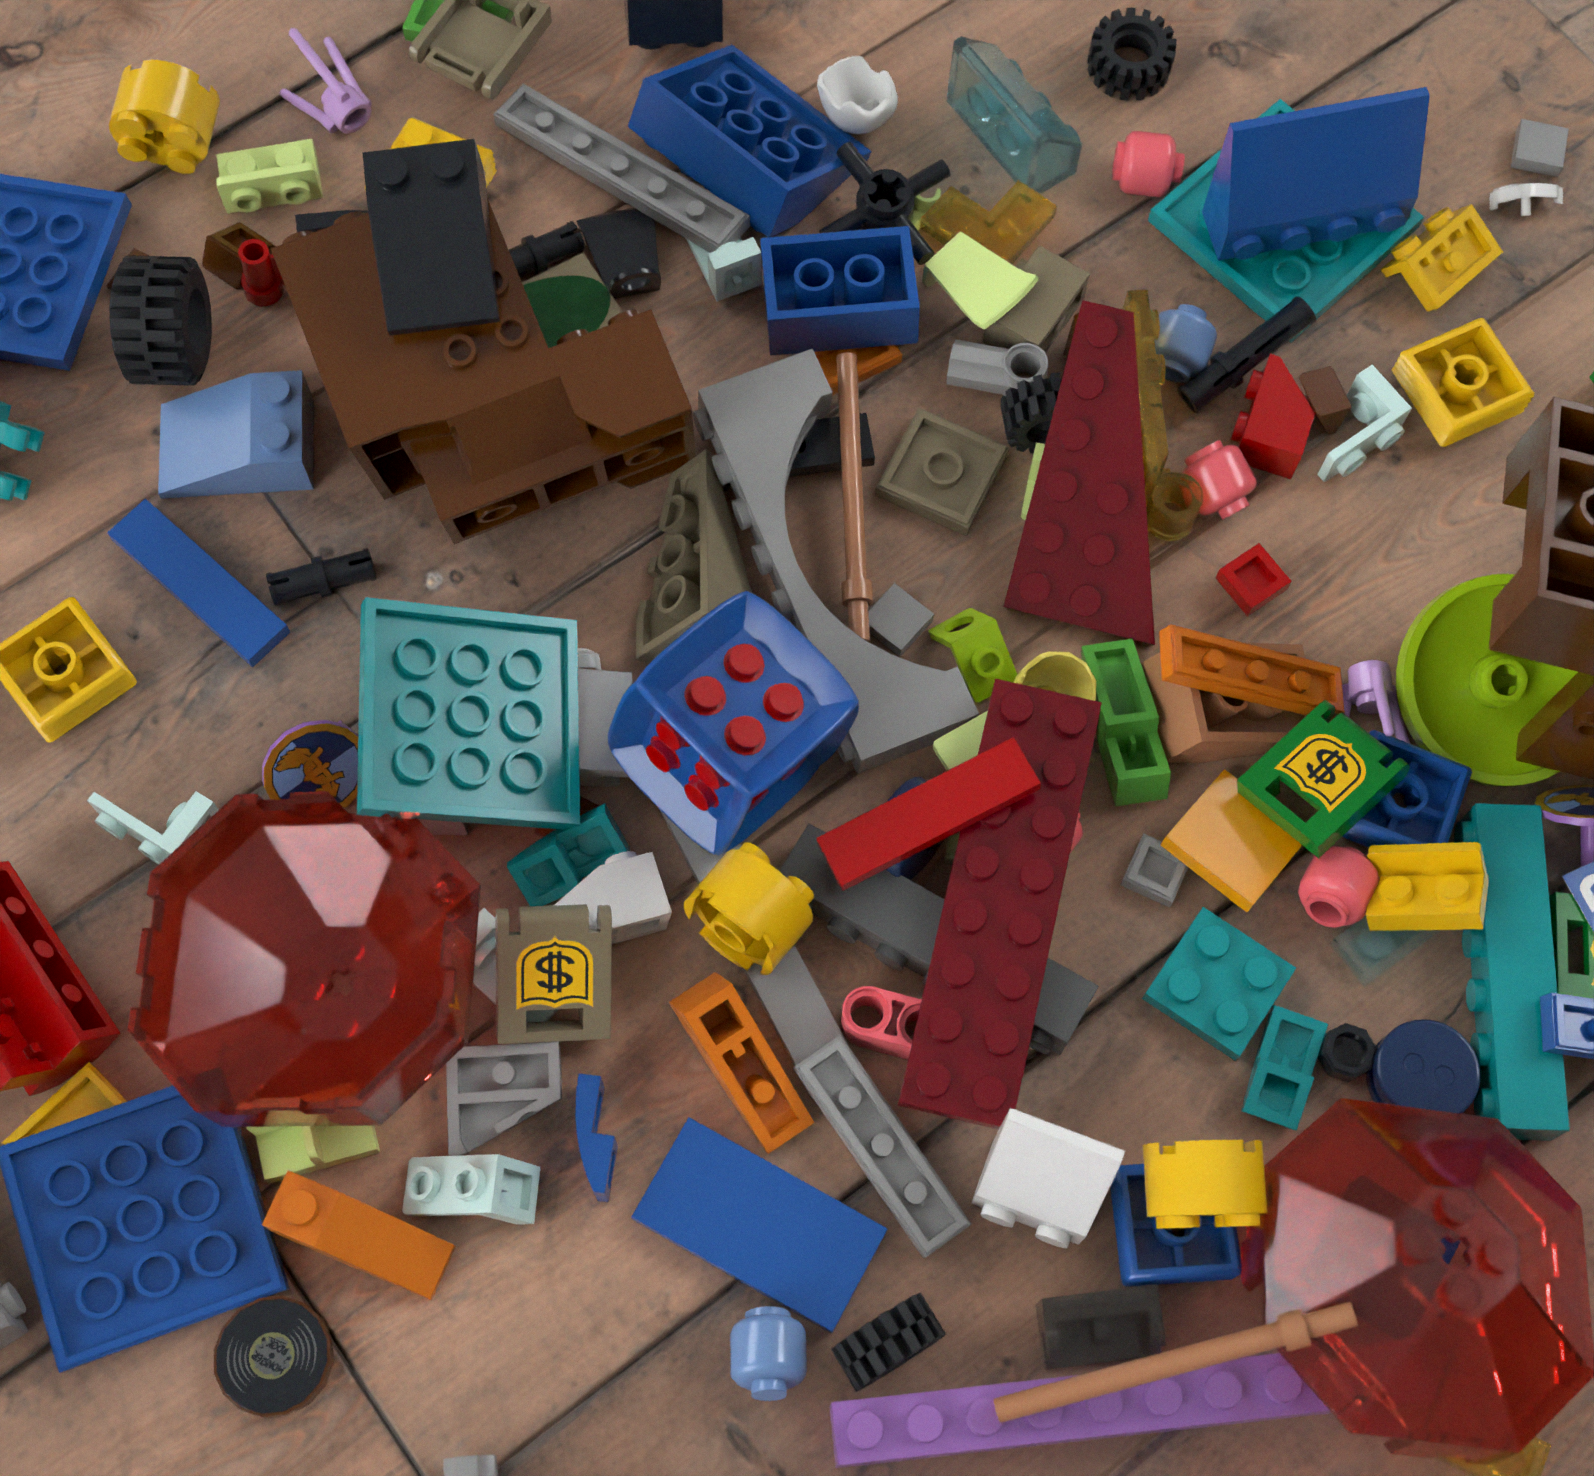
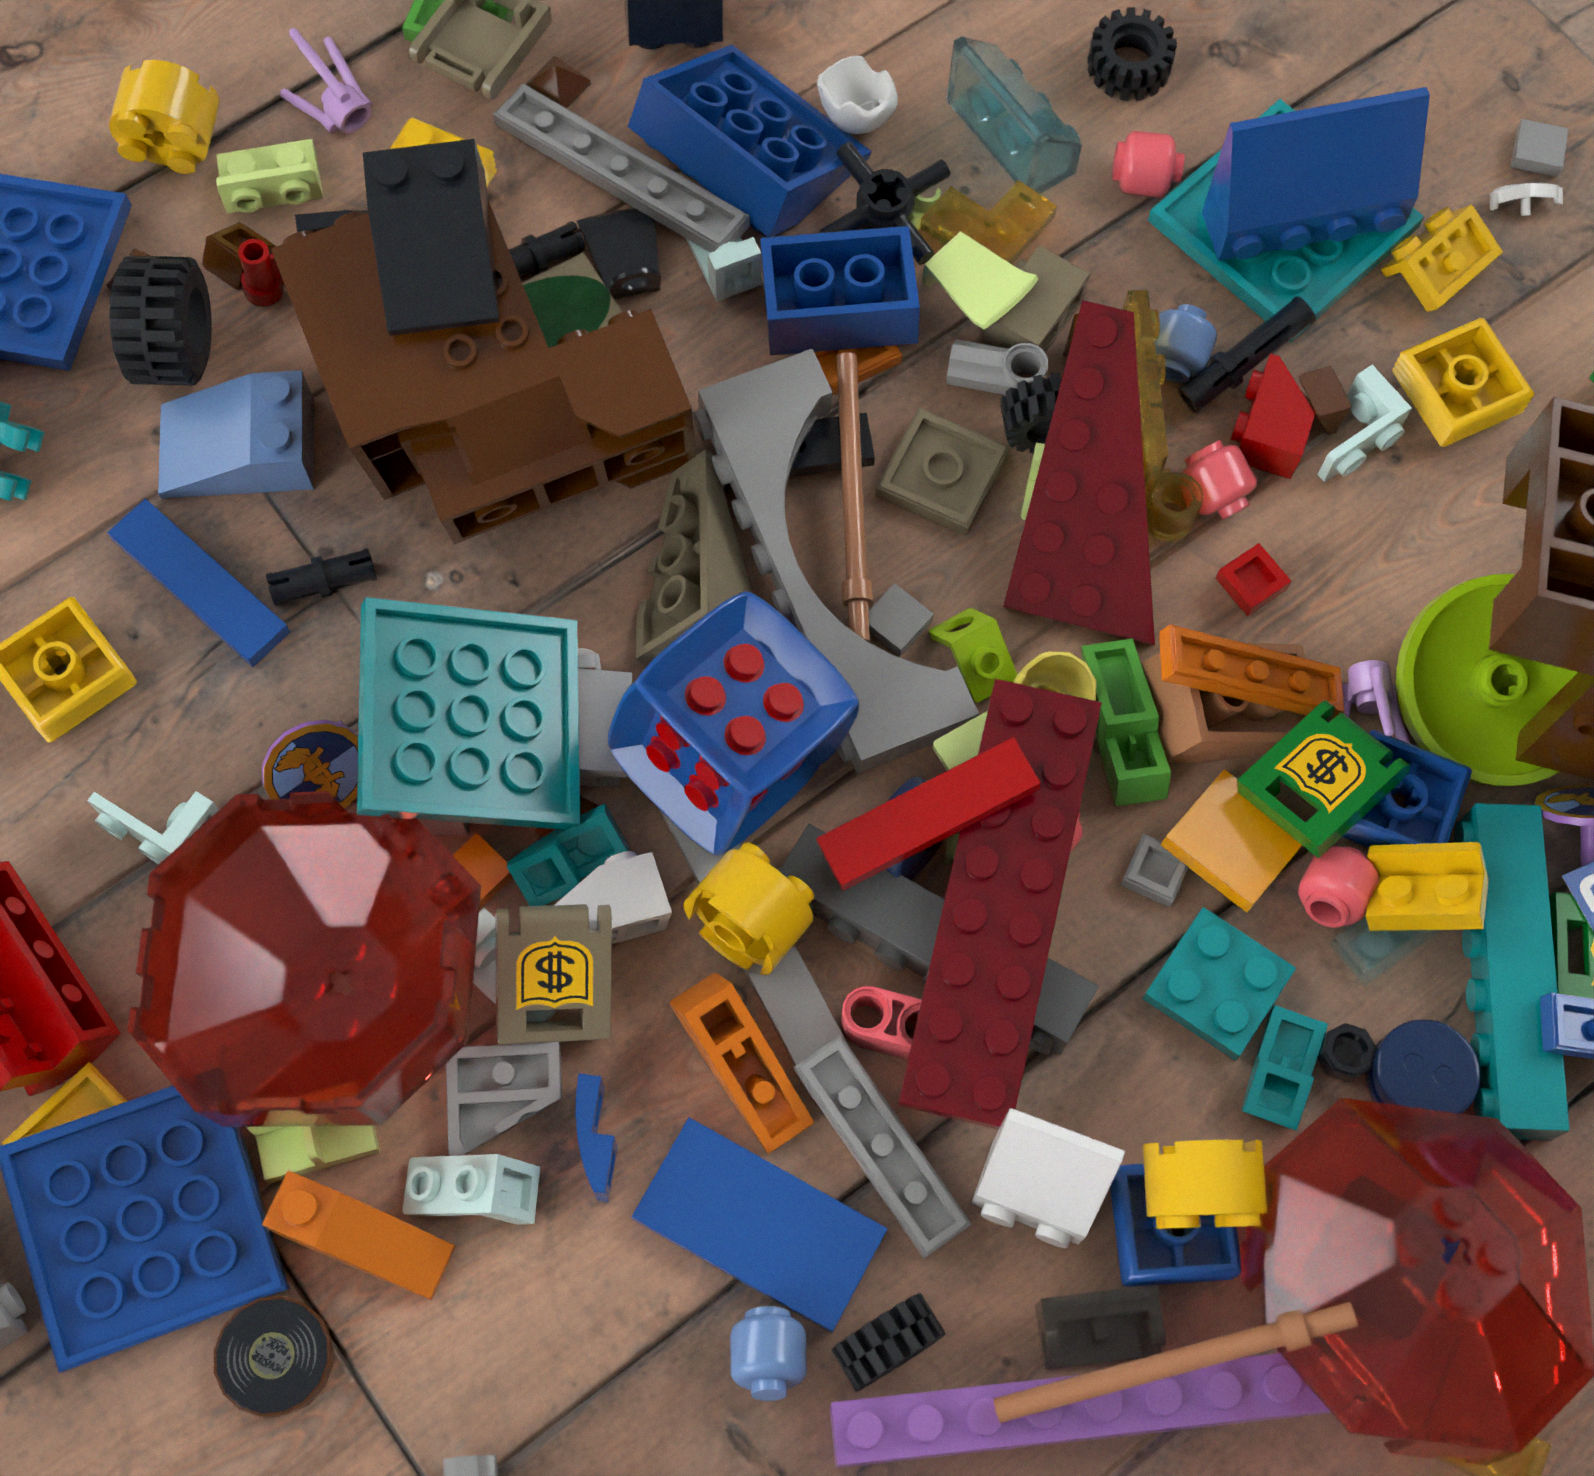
none -> orange tile [437,833,513,912]
none -> reddish brown slope [525,55,591,109]

